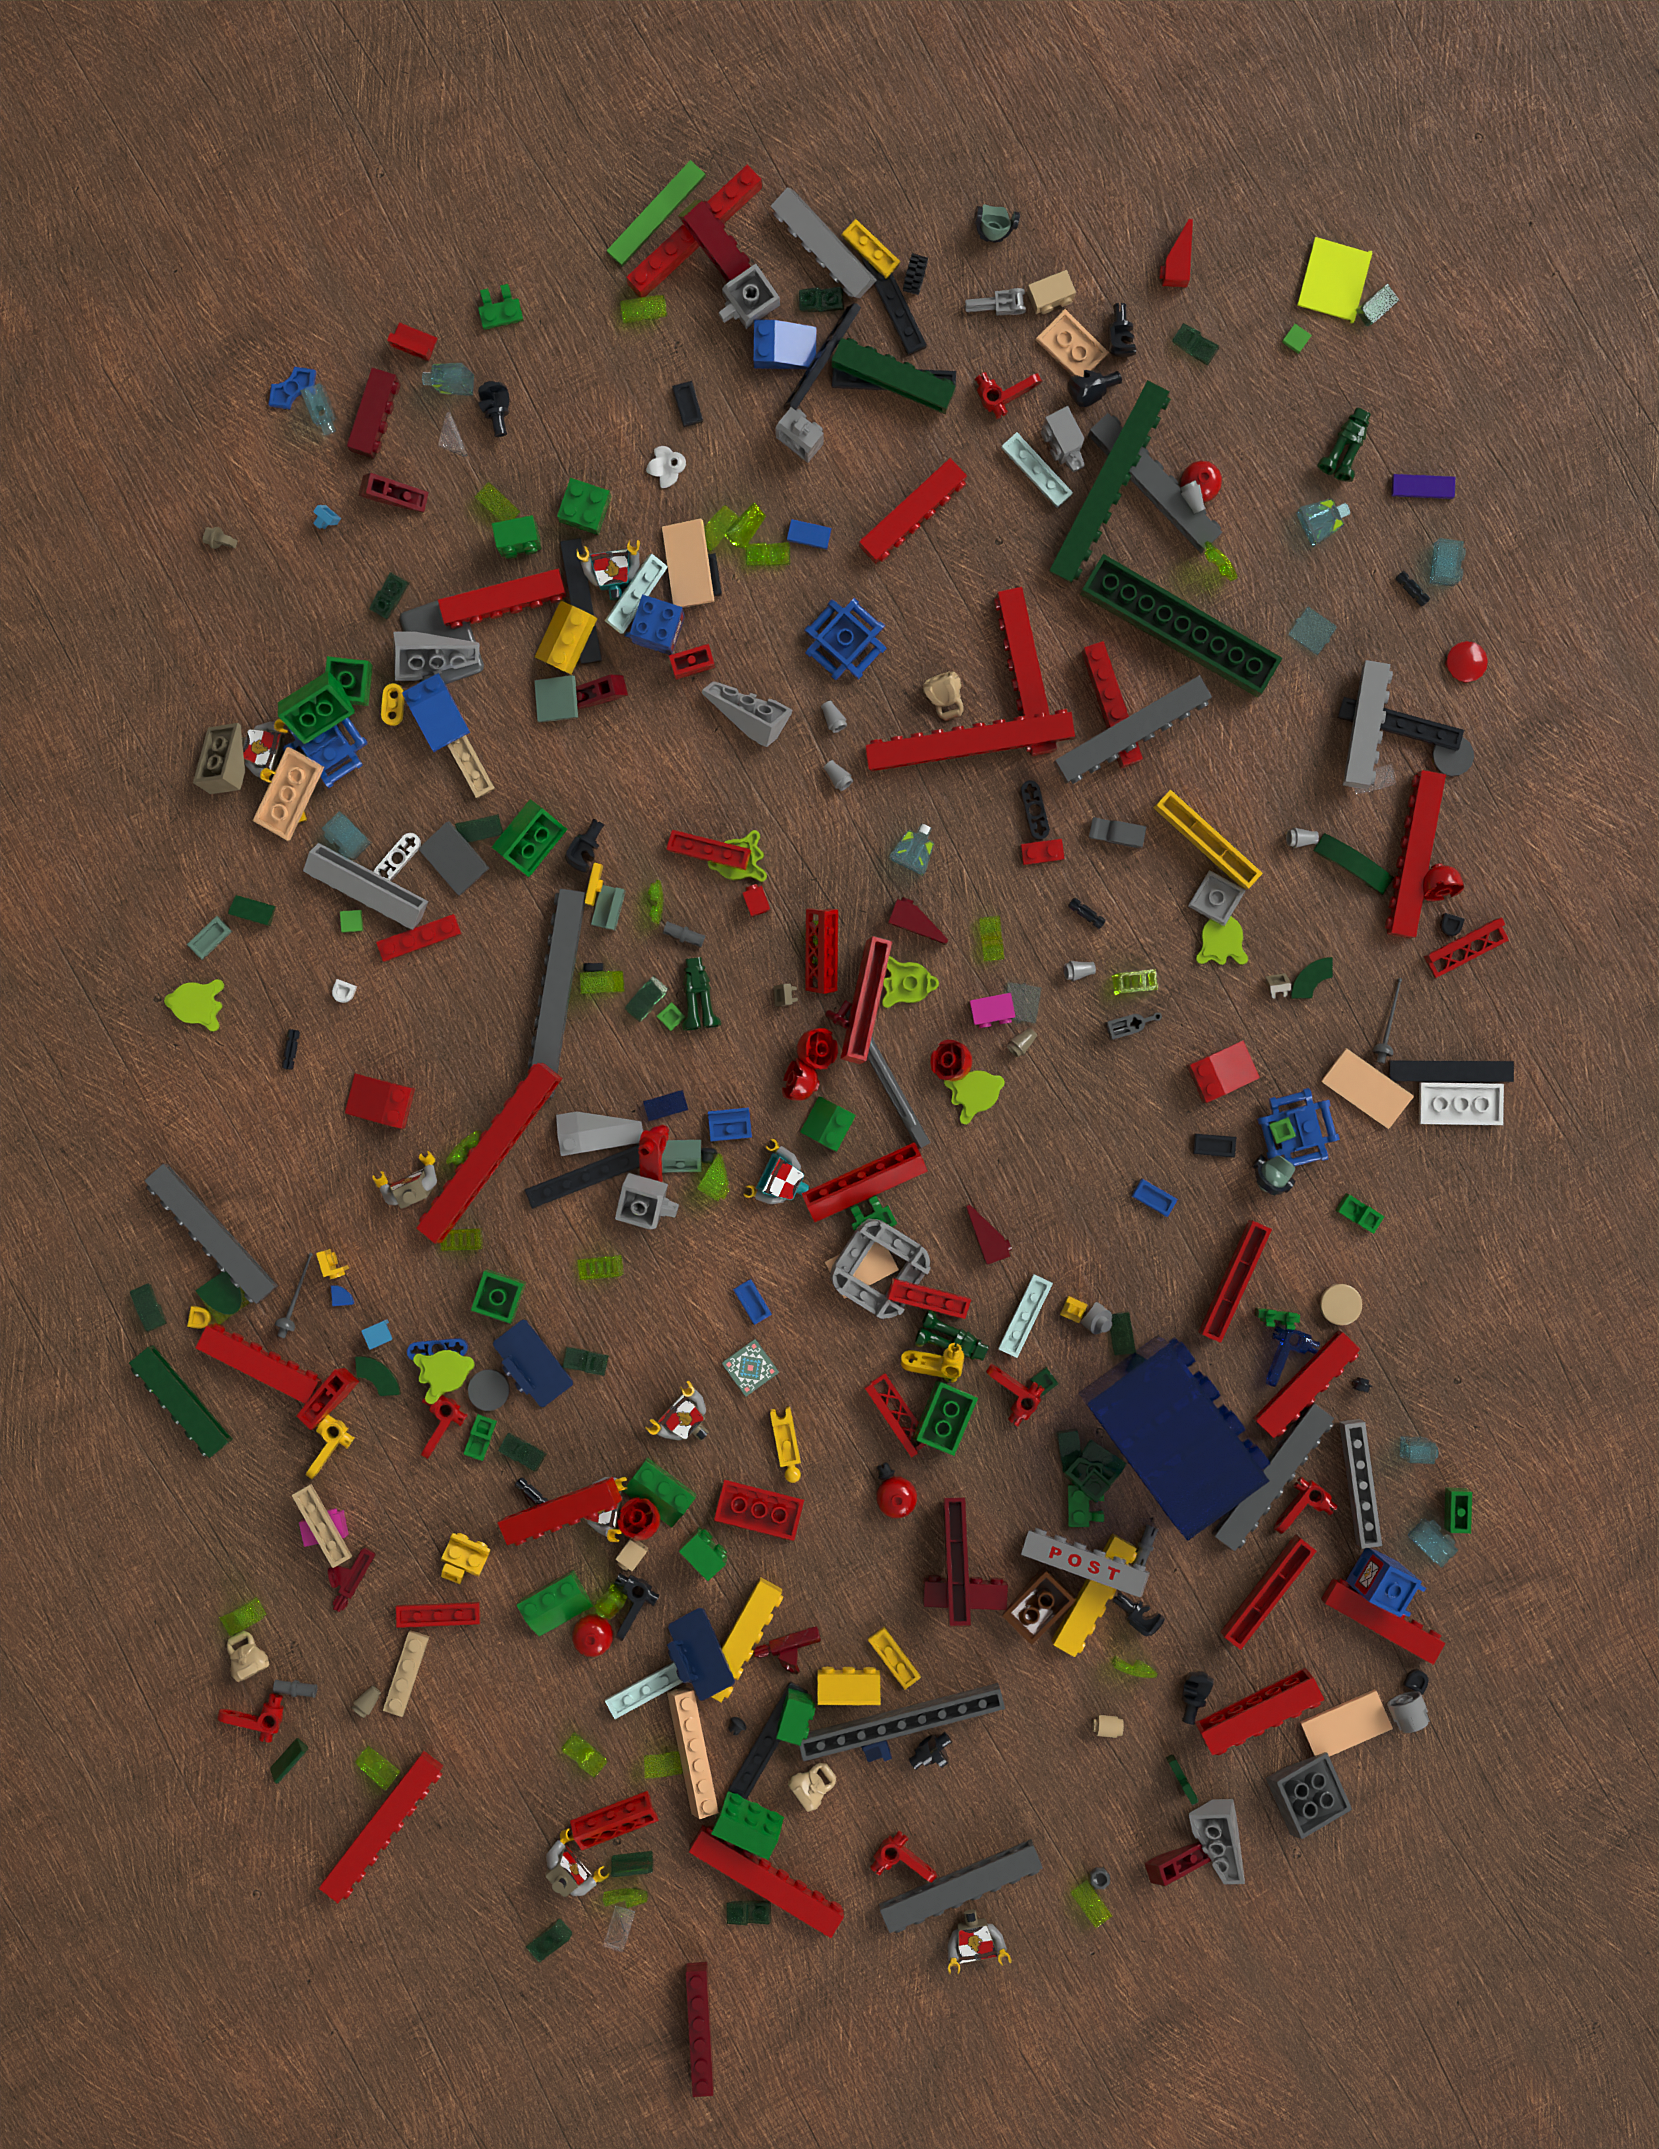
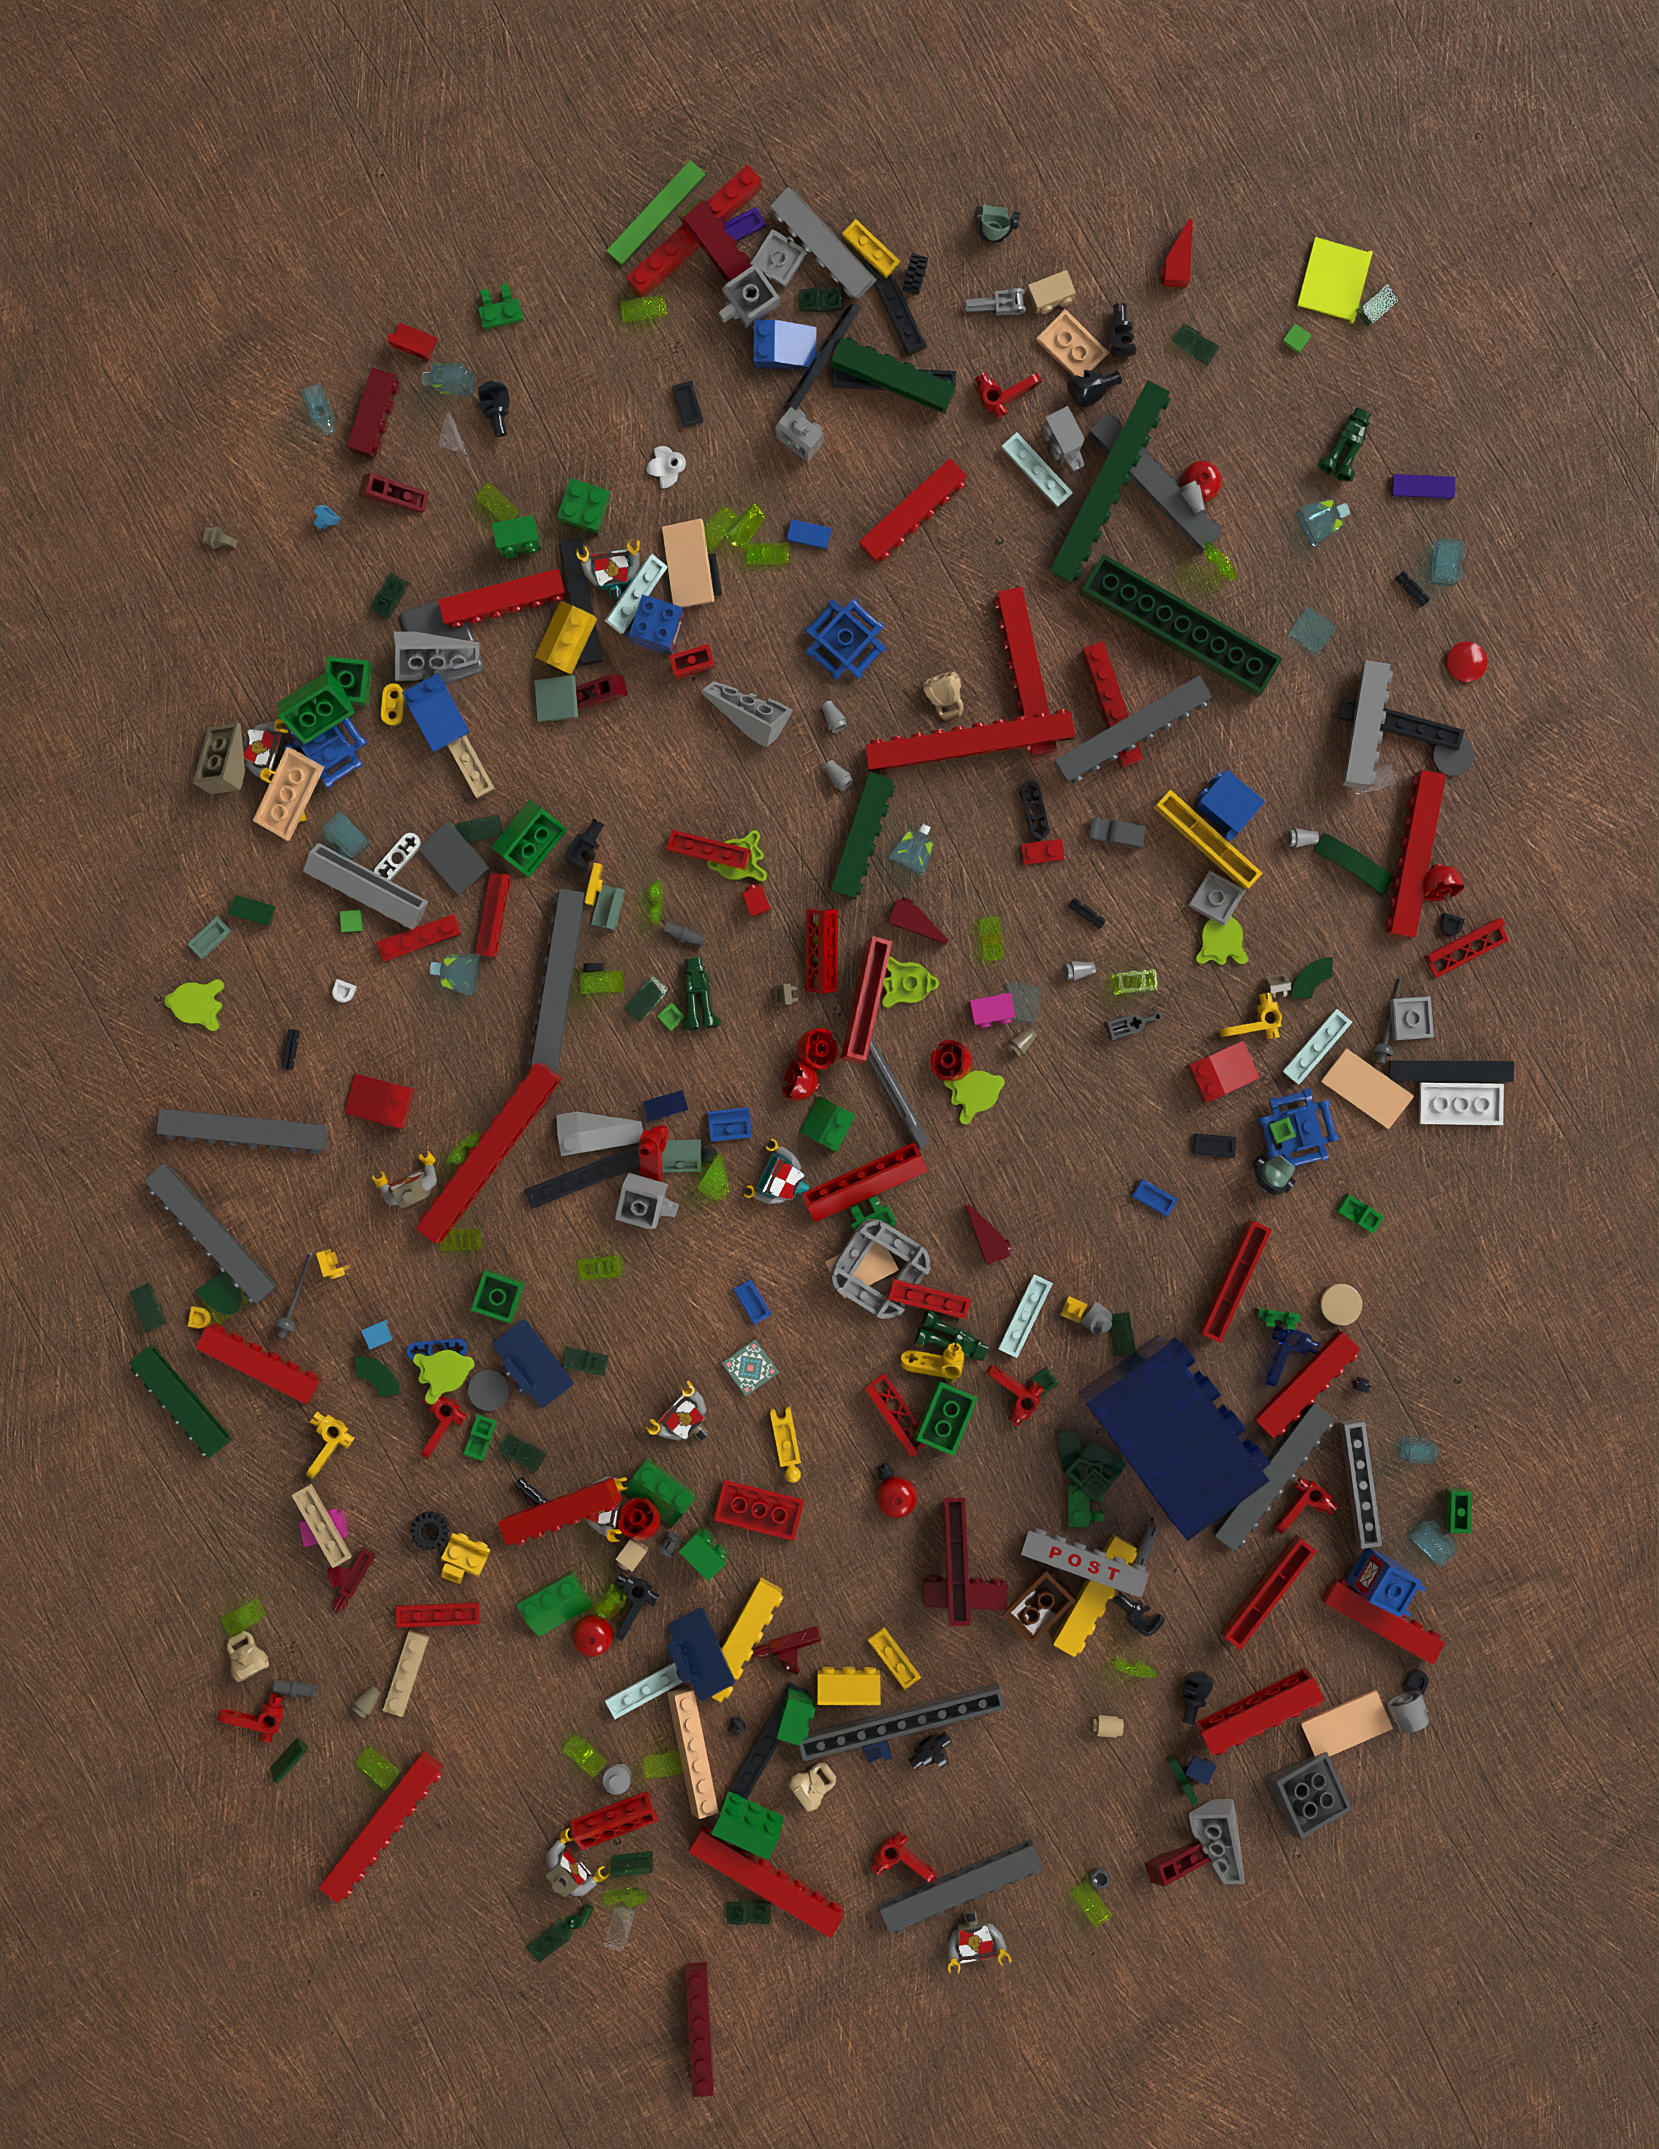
blue tile [268,367,316,409] -> none
red slope [296,1368,359,1430] -> none
blue tile [331,1285,355,1306] -> none
dark red piece [825,1000,852,1029] -> none
none -> dark grey brick [157,1109,329,1154]
none -> black tyre [410,1511,449,1551]
none -> clear light blue torso [430,954,481,996]
none -> red fence [476,873,512,958]
none -> dark green arm [565,1904,593,1929]
none -> light grey piece [603,1764,632,1795]
none -> dark grey bush [657,1530,683,1558]
none -> dark purple tile [723,206,766,242]
none -> light grey plate [750,229,807,288]
none -> dark green brick [831,772,896,899]
none -> dark blue panel [1182,1756,1216,1786]
none -> blue container [1194,769,1265,842]
none -> yellow piece [1219,993,1282,1039]
none -> light aqua plate [1282,1009,1352,1085]
none -> light grey tile [1389,996,1434,1041]

